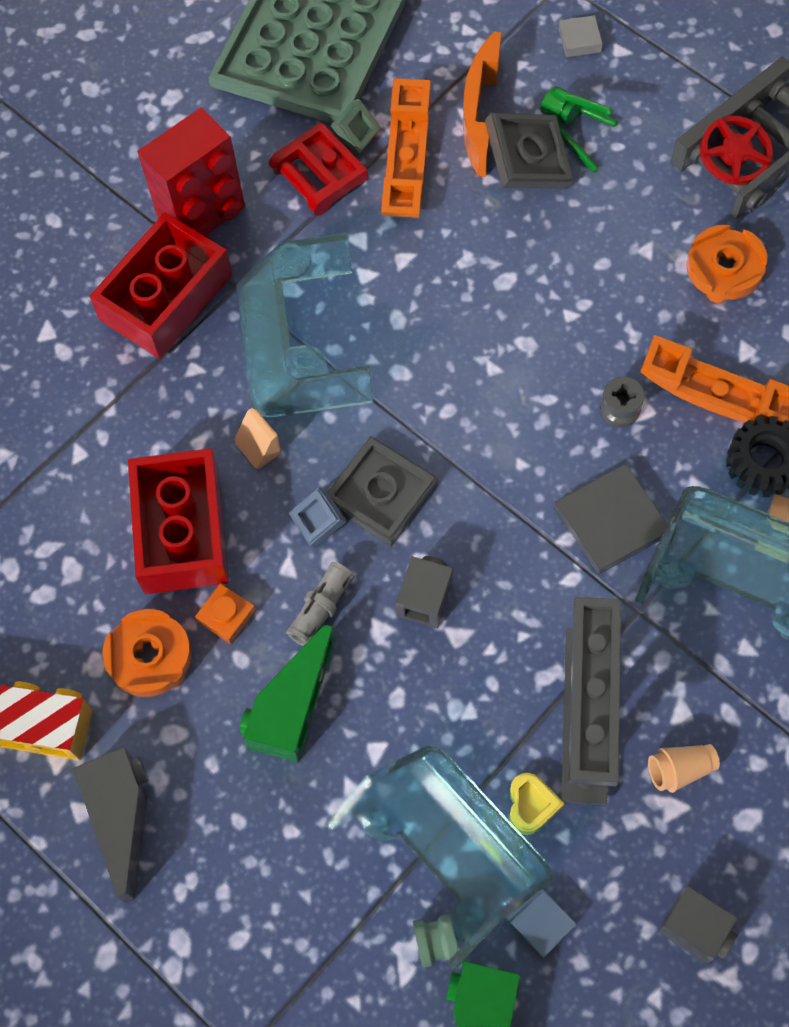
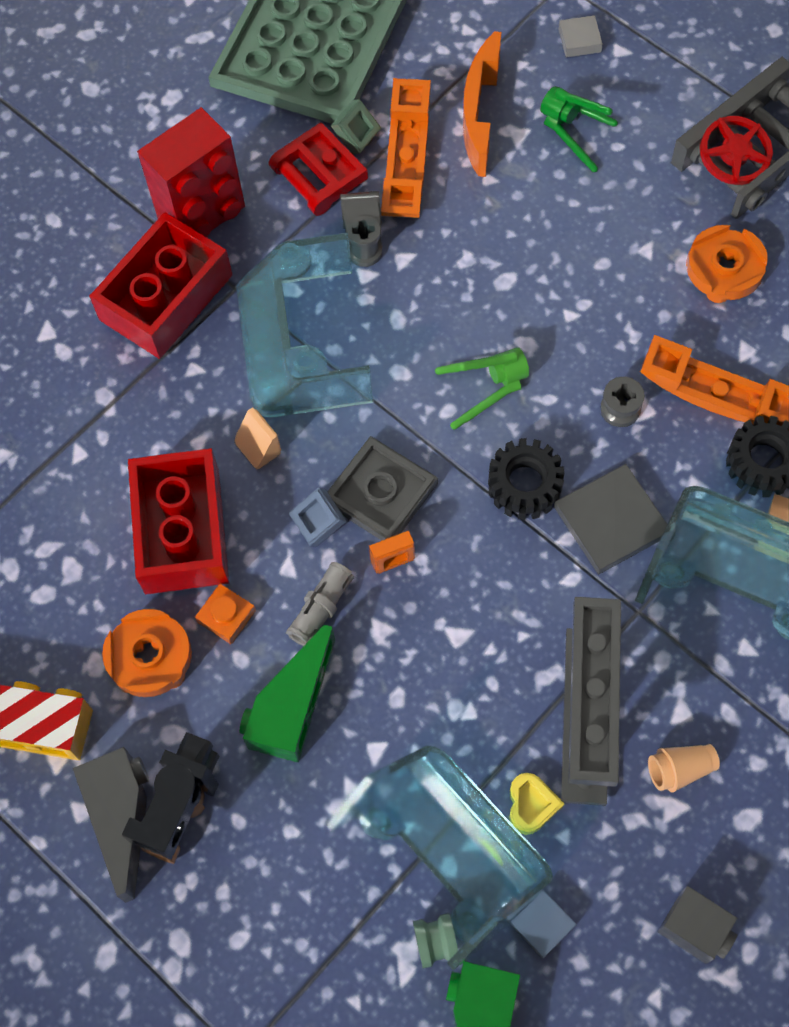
dark grey brick [396,556,453,629] -> none
dark grey tile [485,113,574,189] -> none
none -> black hips [122,732,220,864]
none -> dark grey piece [340,191,382,267]
none -> orange tile [369,530,415,574]
none -> bright green plant [435,347,529,430]
none -> black tyre [488,438,565,520]

